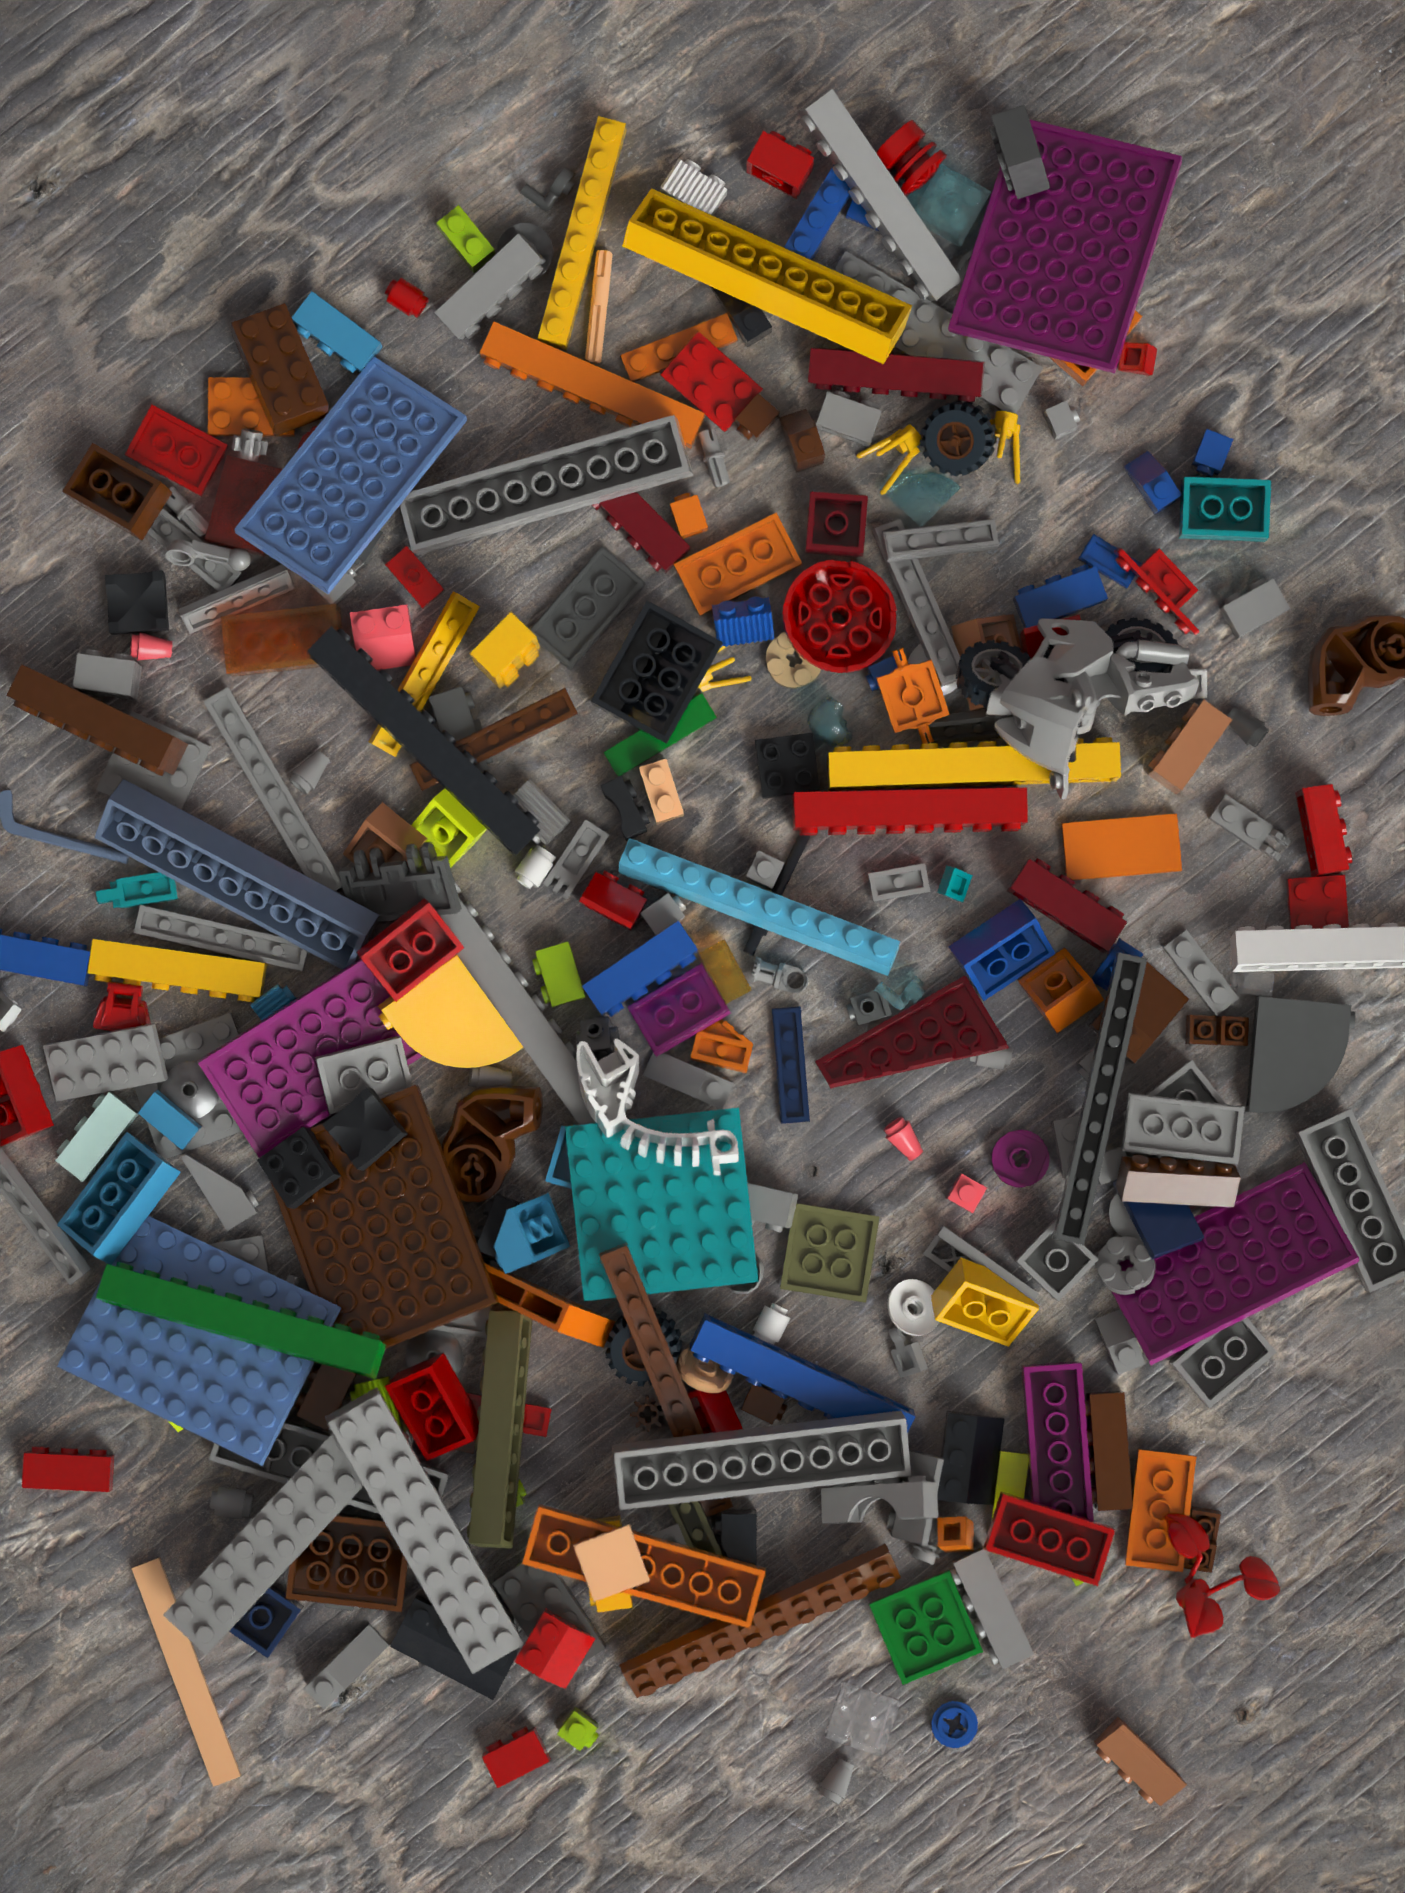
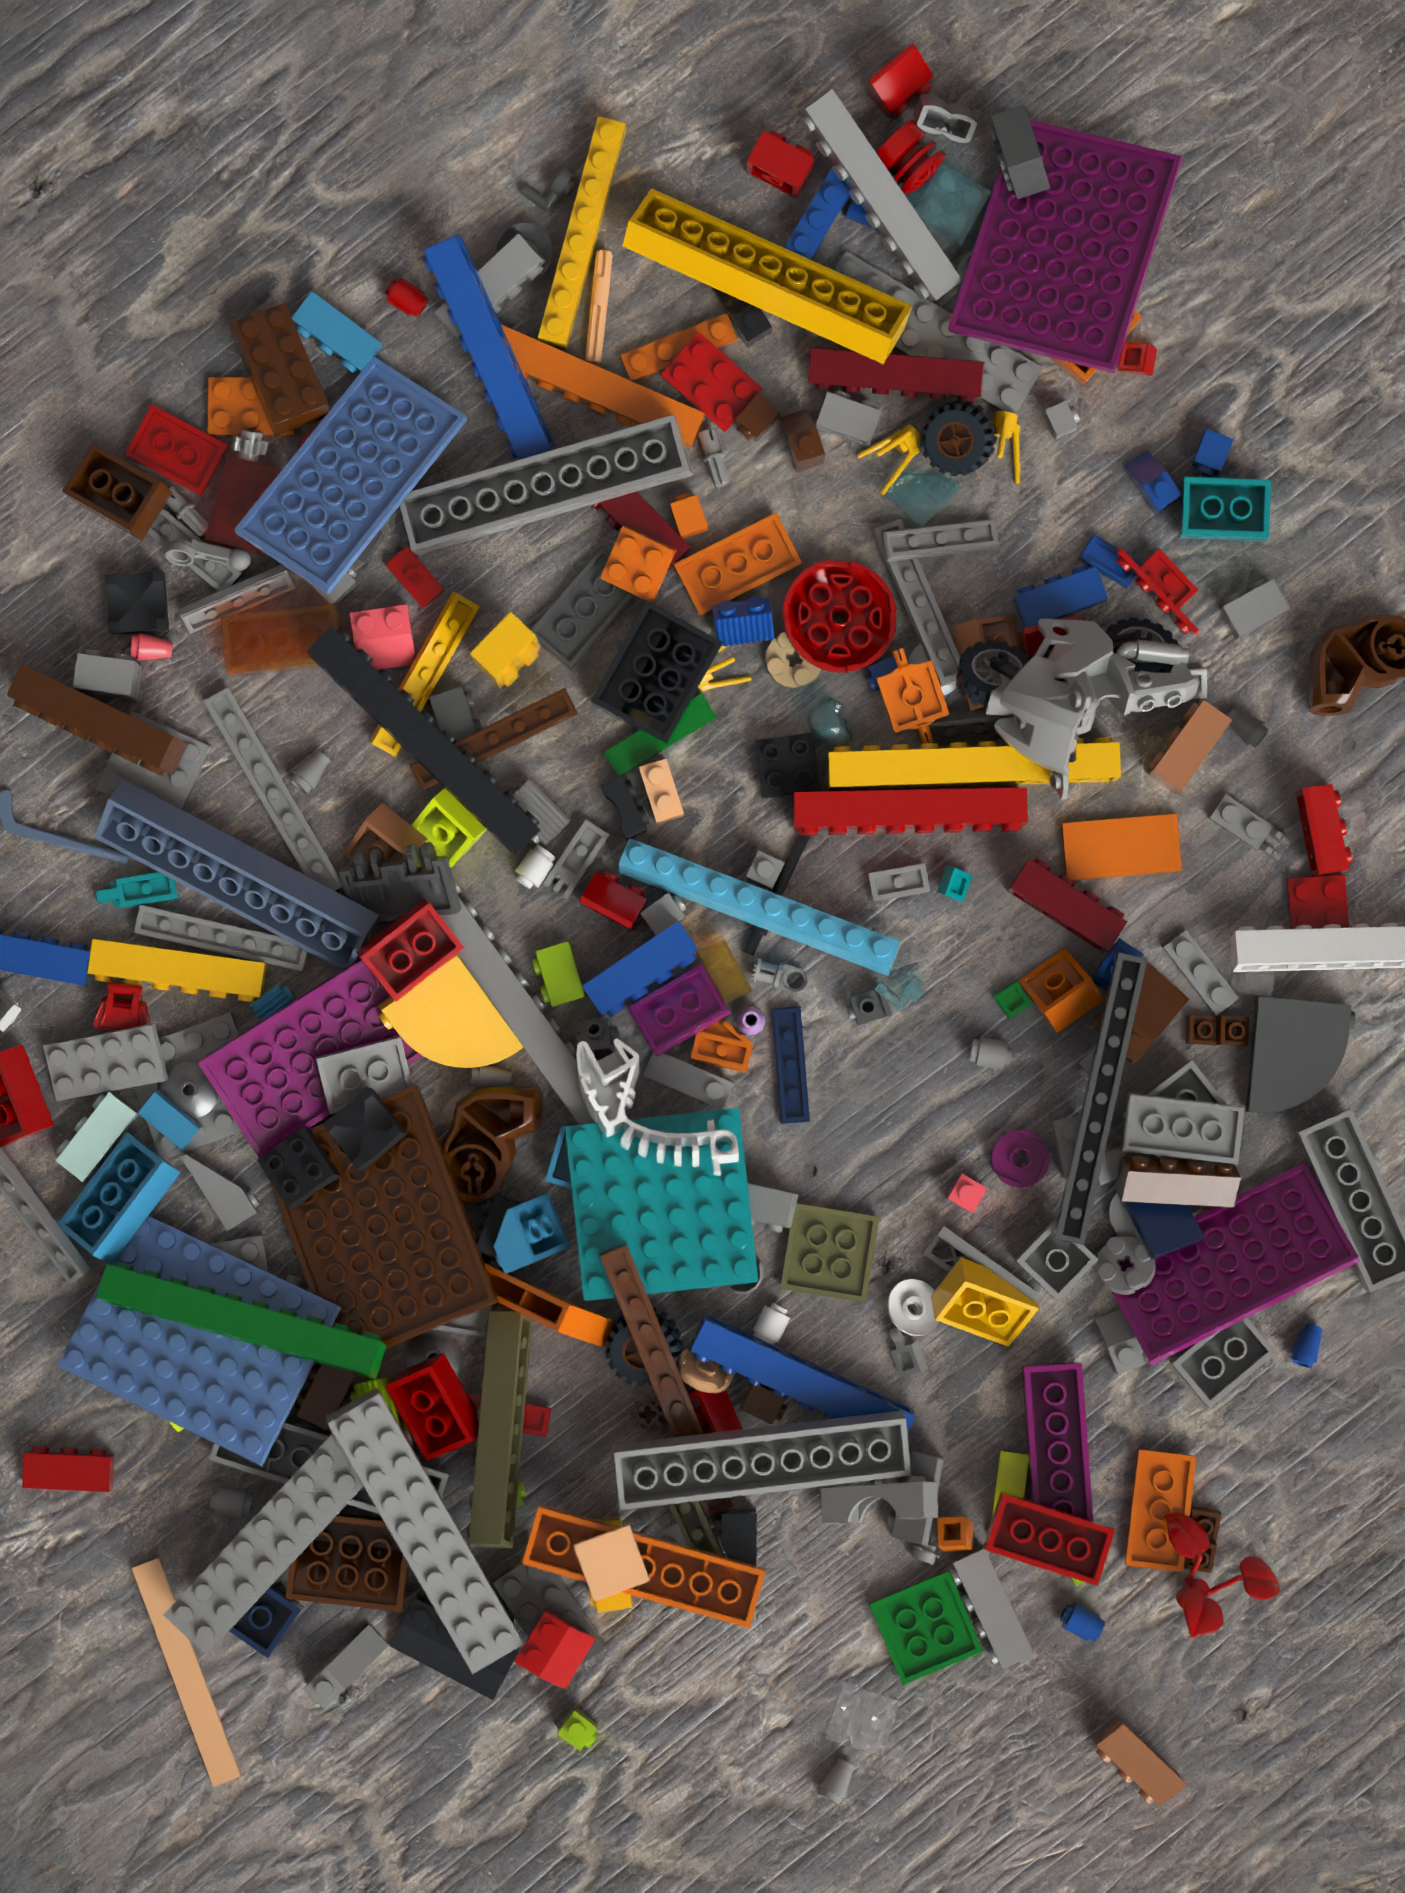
lime brick [436,205,496,273] -> none
red brick [482,1726,550,1788] -> none
reddish brown plate [619,1543,901,1698] -> none
white brick [660,159,727,216] -> none
dark red brick [805,491,868,557] -> none
dark red wing [815,975,1009,1088] -> none
coral cone [884,1117,923,1161] -> none
blue gear [931,1701,978,1748] -> none
black slope [937,1411,1004,1505] -> none
blue slope [948,898,1056,1001] -> none
reddish brown brick [1085,1391,1133,1511] -> none
none -> blue brick [423,233,556,460]
none -> orange plate [600,525,676,603]
none -> lavender cone [736,1006,765,1035]
none -> red slope [867,43,934,119]
none -> light grey brick [913,94,977,143]
none -> green tile [992,980,1033,1020]
none -> blue brick [1060,1602,1105,1642]
none -> blue cone [1290,1323,1323,1368]

